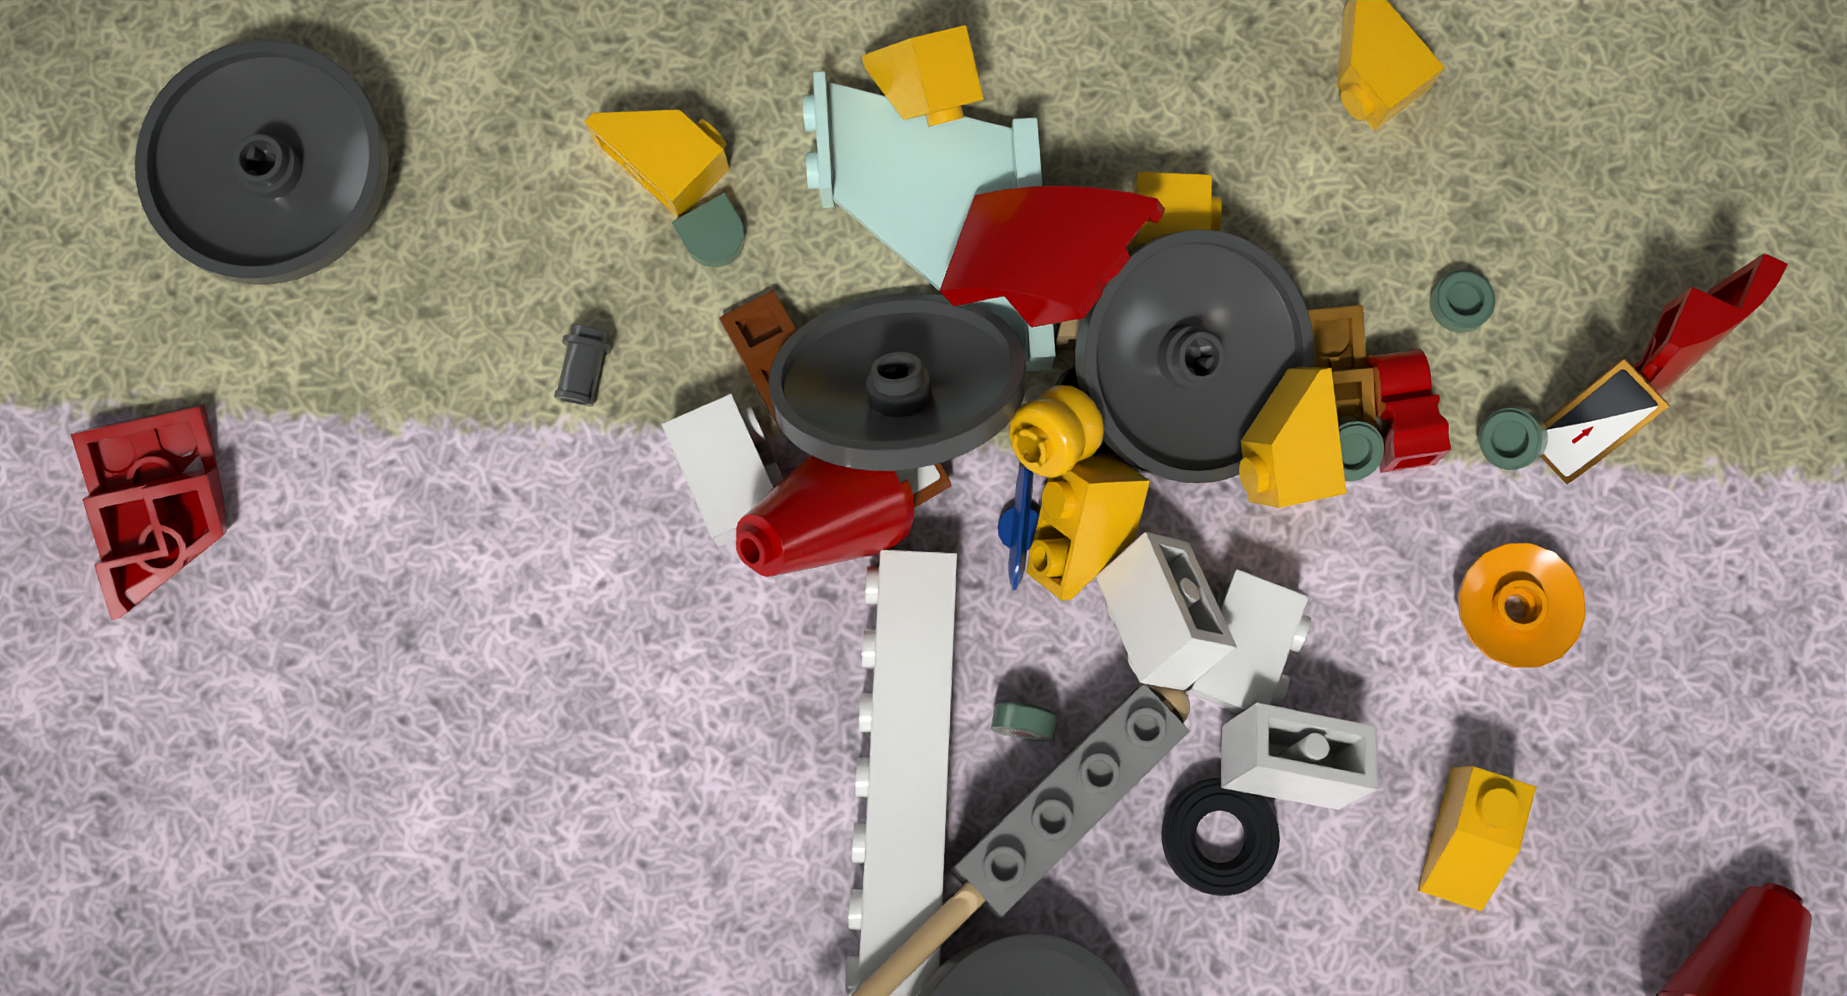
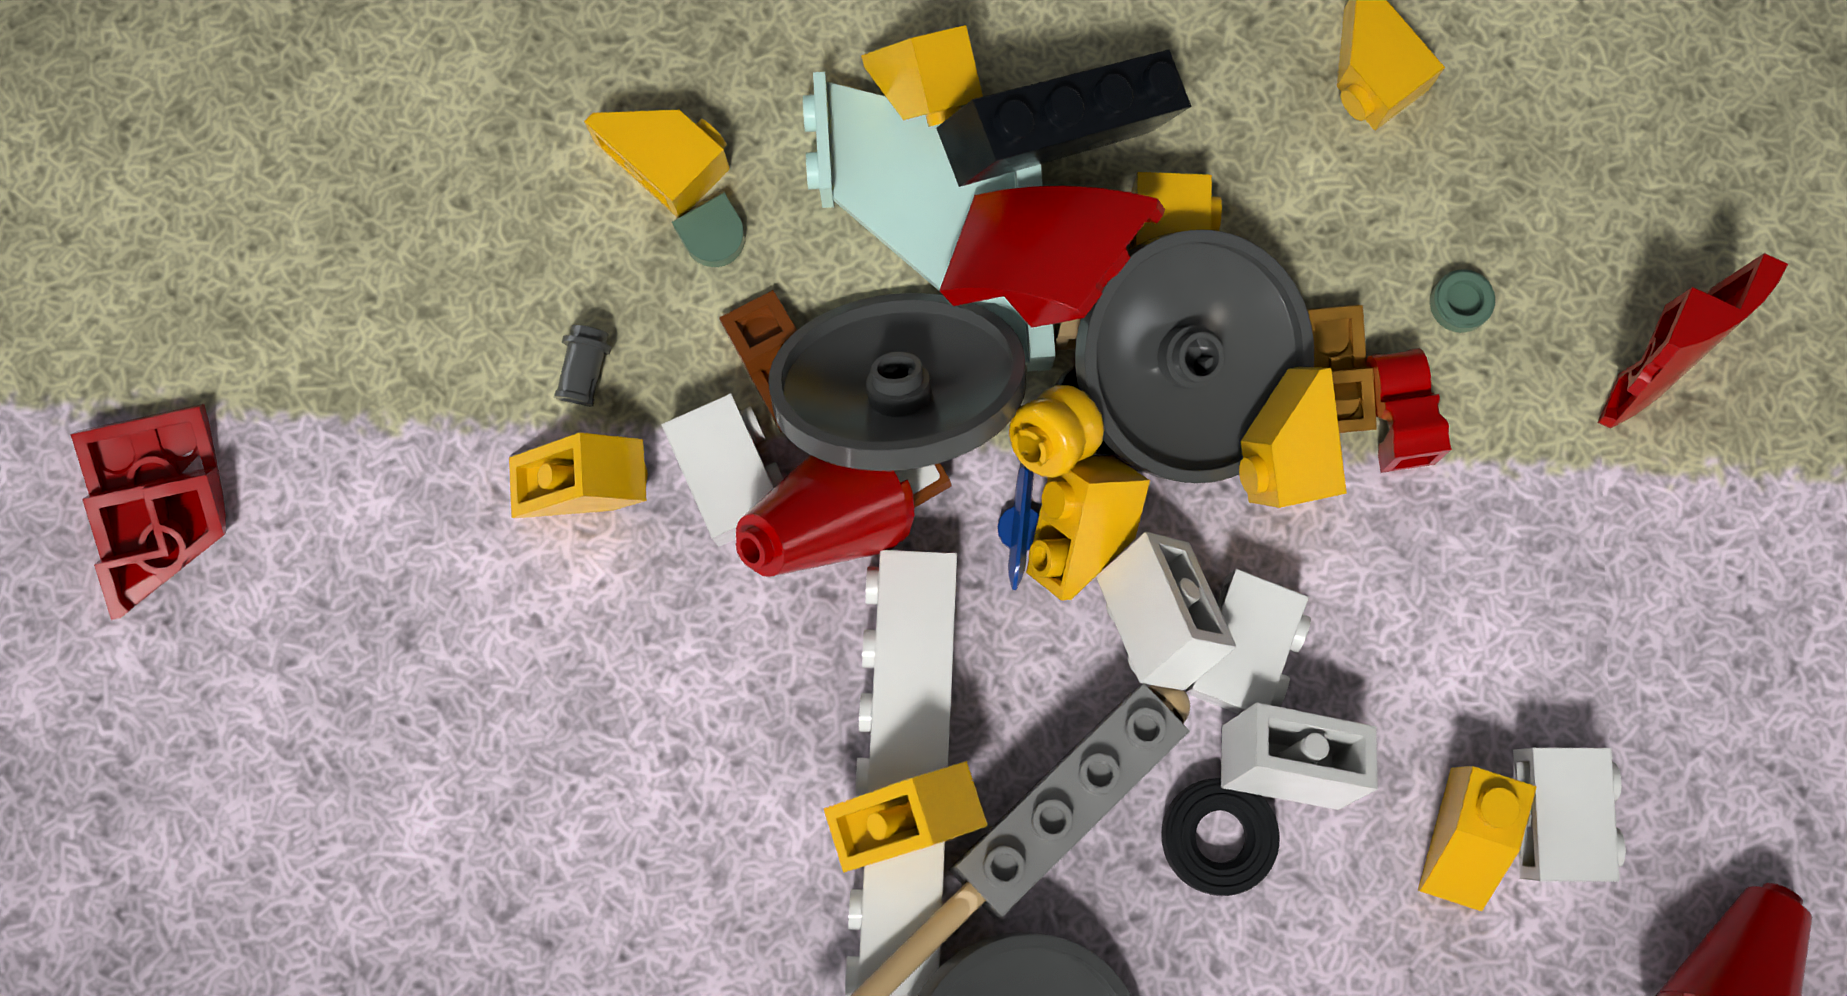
dark grey dish [135,40,389,285] -> none
sand green tile [991,702,1058,742] -> none
sand green tile [1338,415,1384,481] -> none
light orange dish [1458,543,1586,668] -> none
sand green tile [1479,406,1548,470] -> none
slope [1541,357,1670,485] -> none
none -> yellow slope [509,432,648,518]
none -> yellow slope [823,761,988,873]
none -> black brick [936,49,1192,187]
none -> white brick [1513,748,1626,882]

